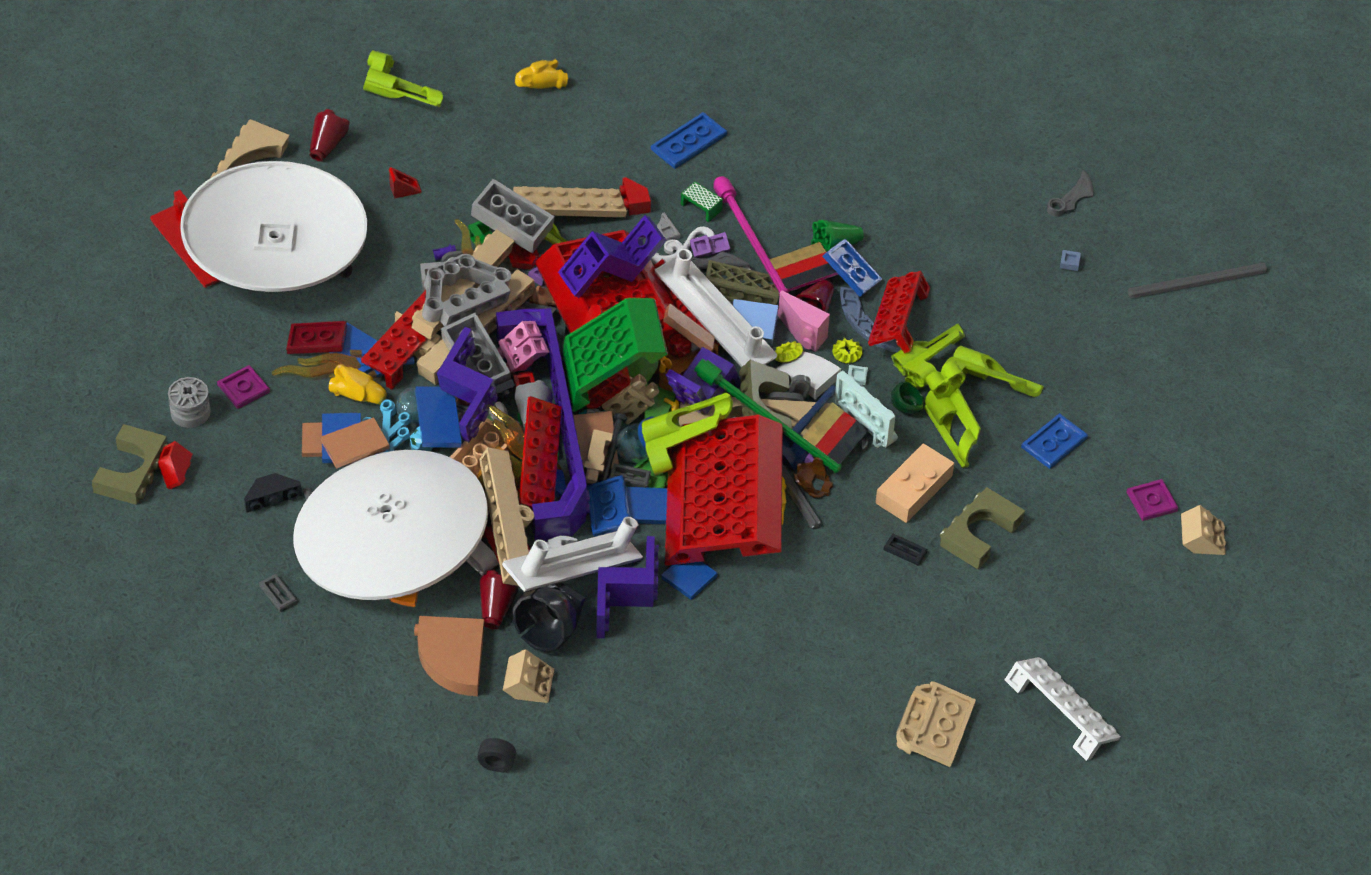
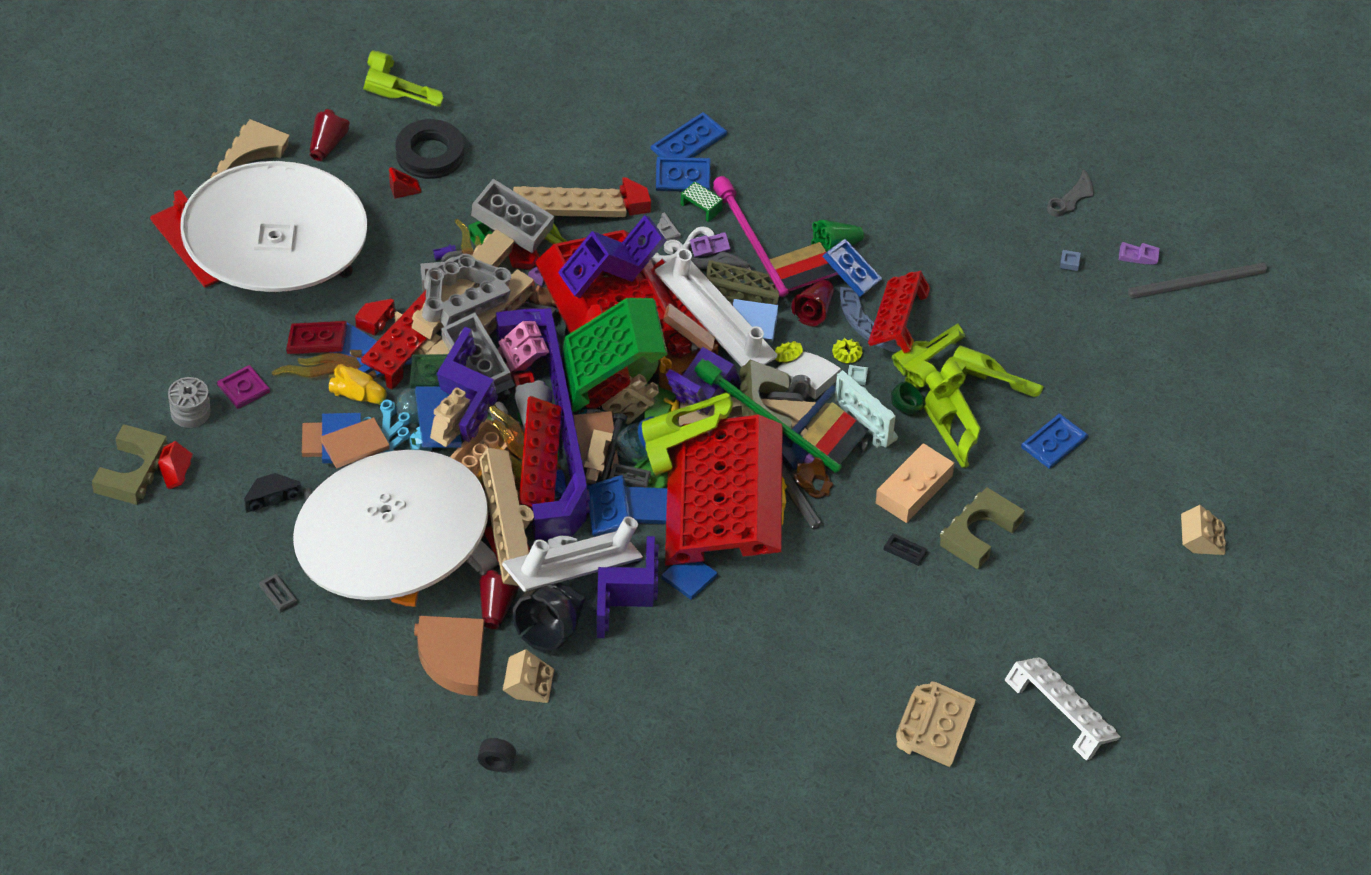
yellow animal [515,59,568,89] -> none
bright pink slope [778,291,830,352] -> none
magenta tile [1127,479,1178,521] -> none
none -> red slope [355,299,396,336]
none -> black tyre [396,119,464,179]
none -> clear green tile [410,354,448,389]
none -> tan hips [430,387,470,447]
none -> blue tile [656,157,710,191]
none -> medium lavender slope [1119,242,1159,264]

